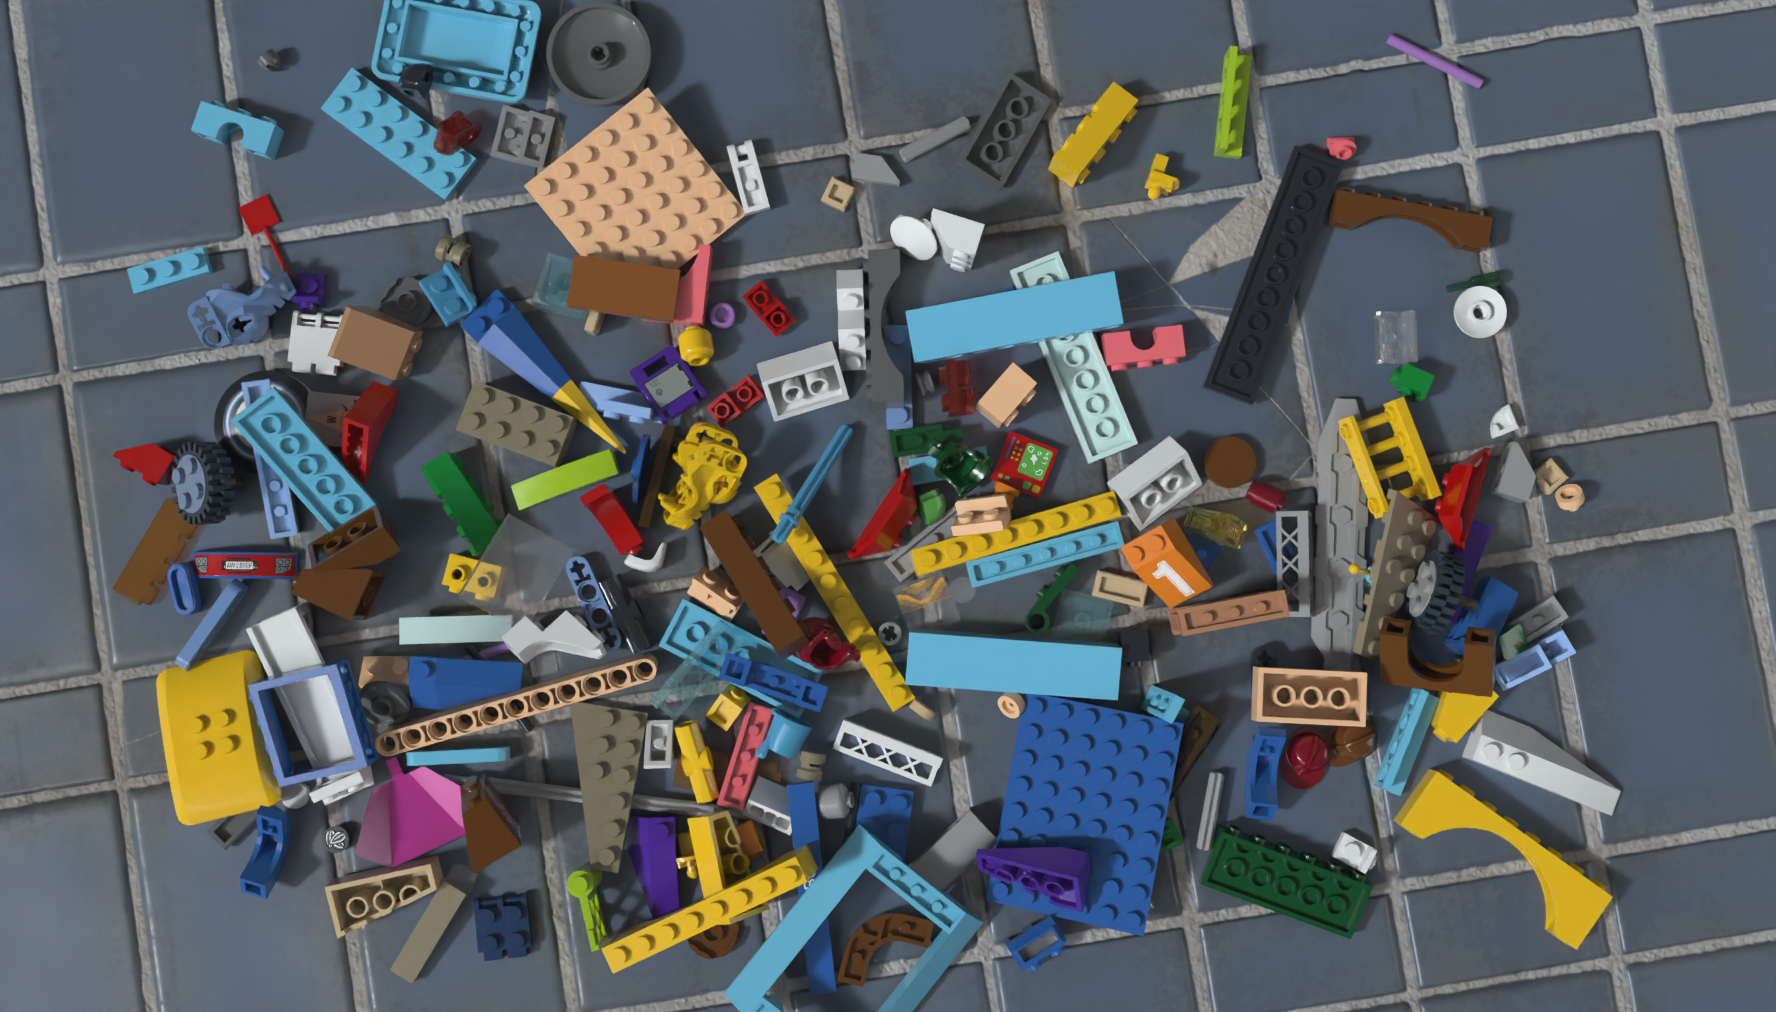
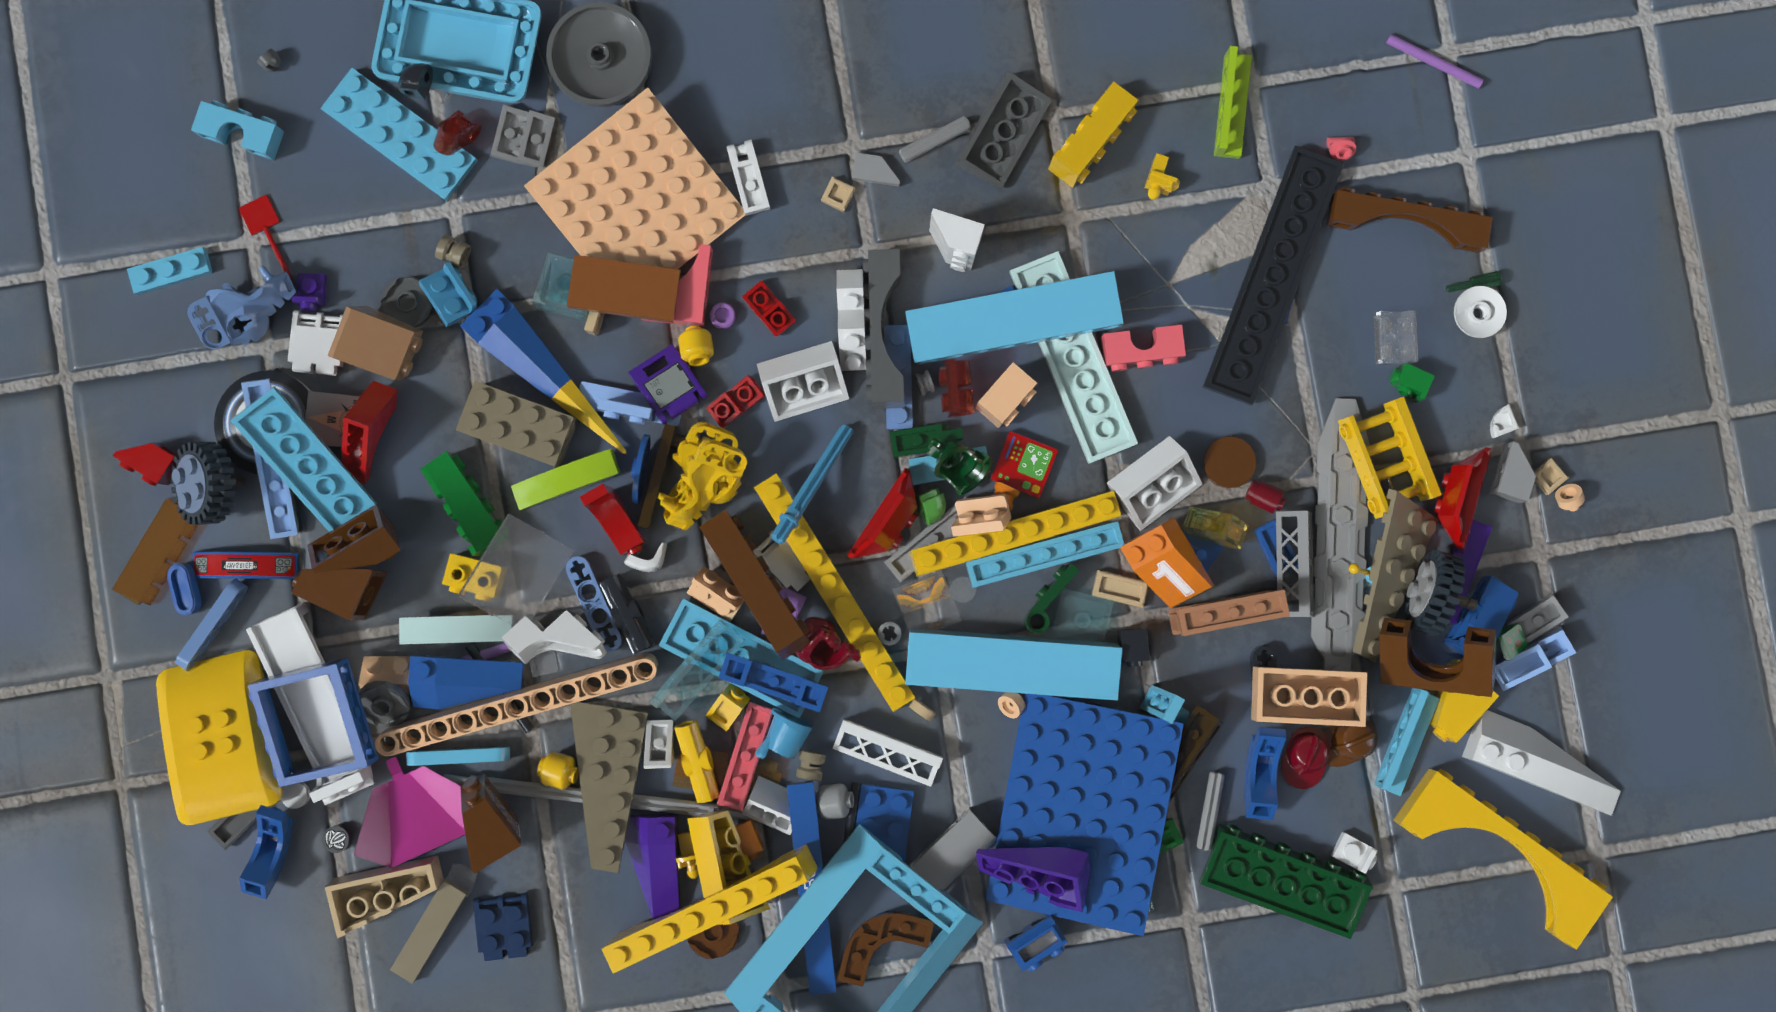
lime piece [567,863,608,952] -> none
white dish [890,215,938,260] -> none
none -> yellow head [537,752,579,790]

